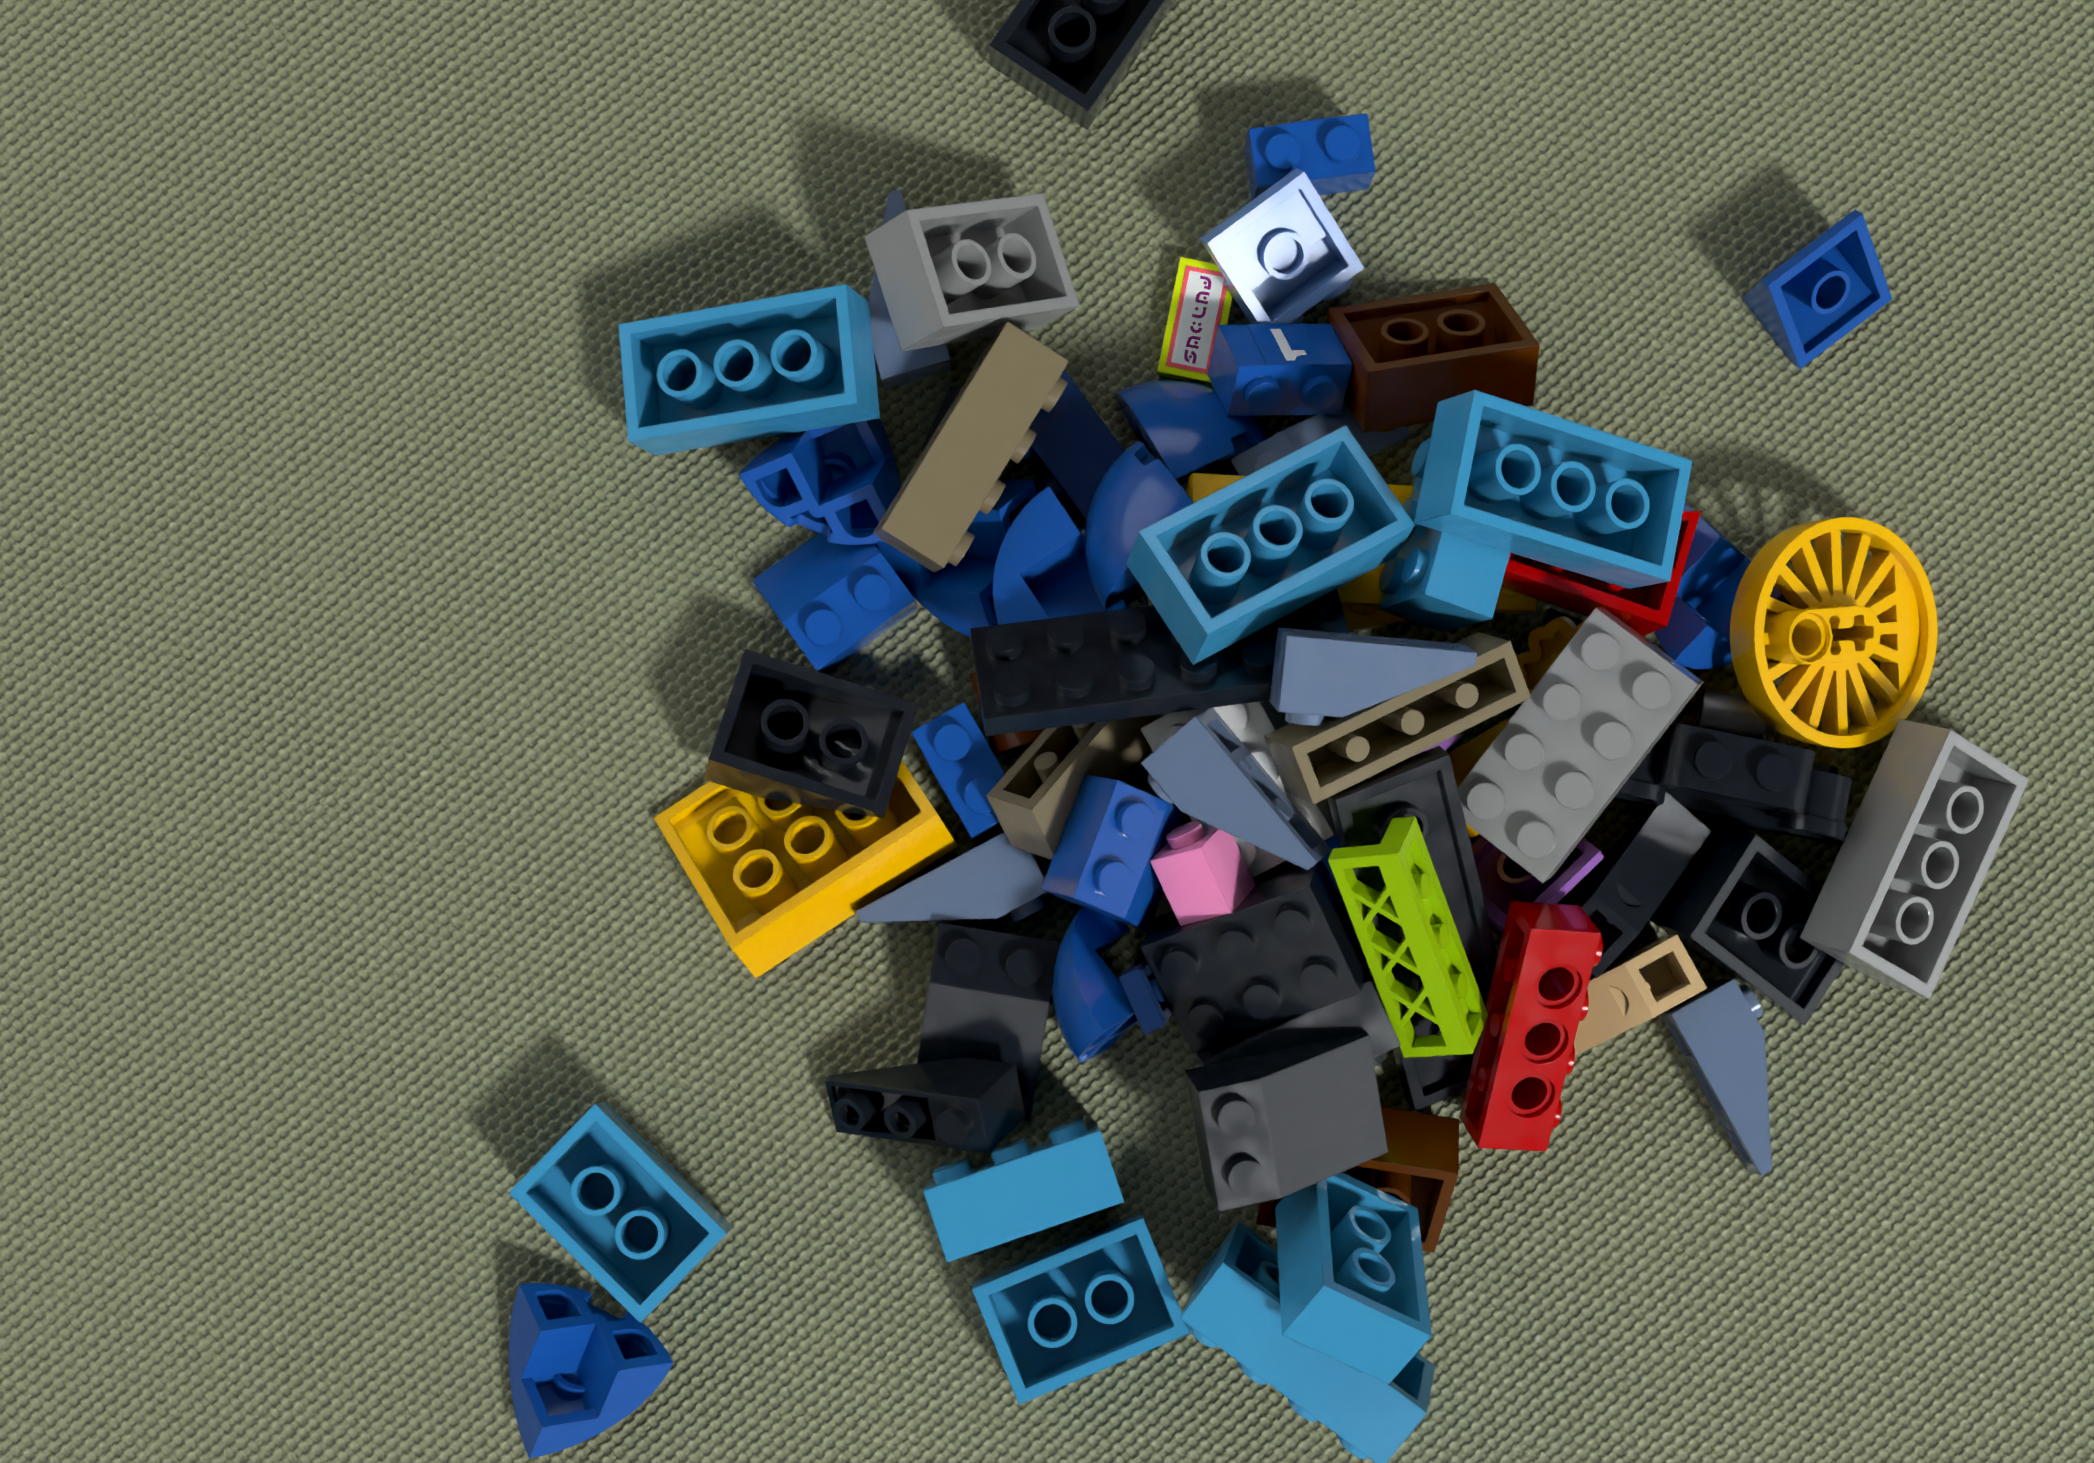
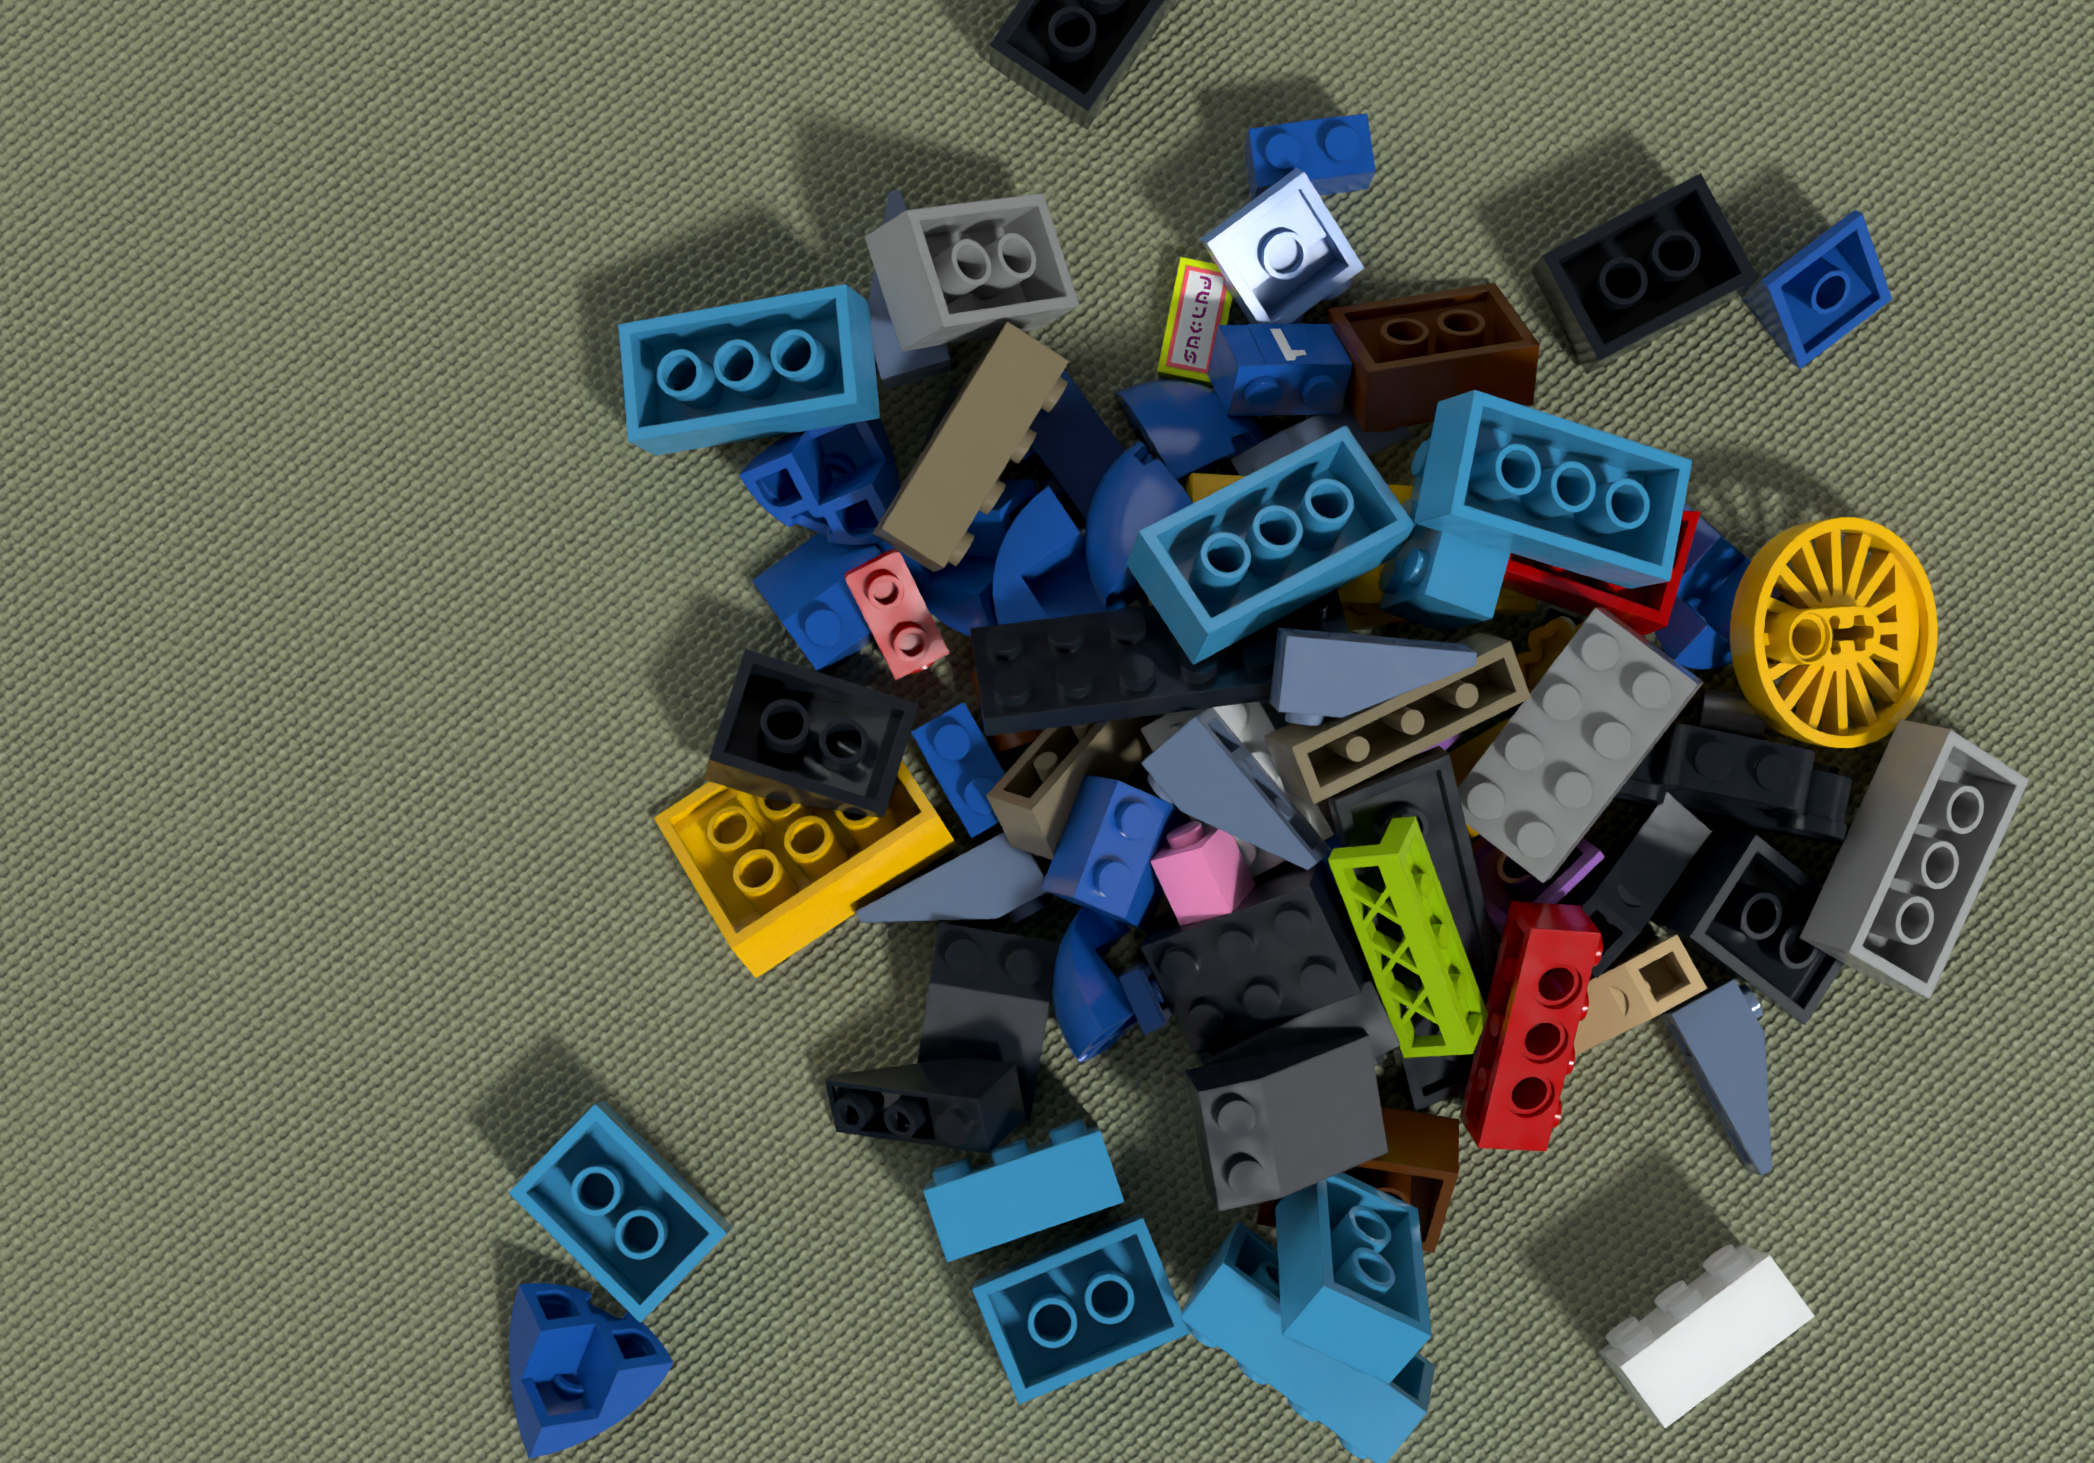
none -> bracket [844,548,949,680]
none -> black brick [1531,173,1758,374]
none -> white brick [1598,1244,1815,1428]

